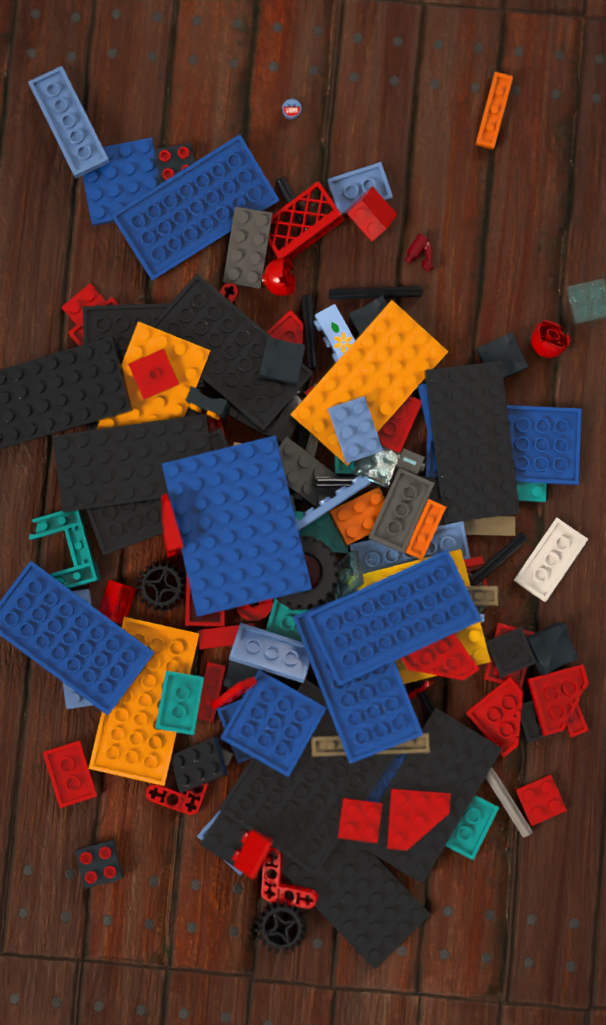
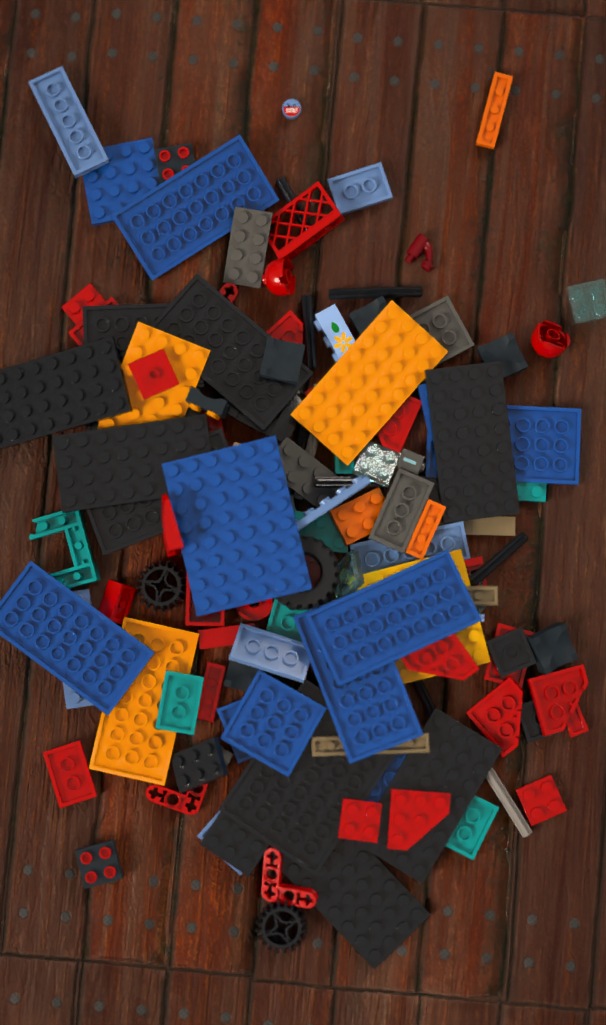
red tile [211,677,257,709] -> none
red slope [232,829,273,879] -> none
medium blue plate [327,396,383,463] -> none
red slope [345,186,398,242] -> none
red piece [407,680,434,701] -> none
white tile [513,517,588,602] -> none
none -> dark grey plate [409,296,475,367]

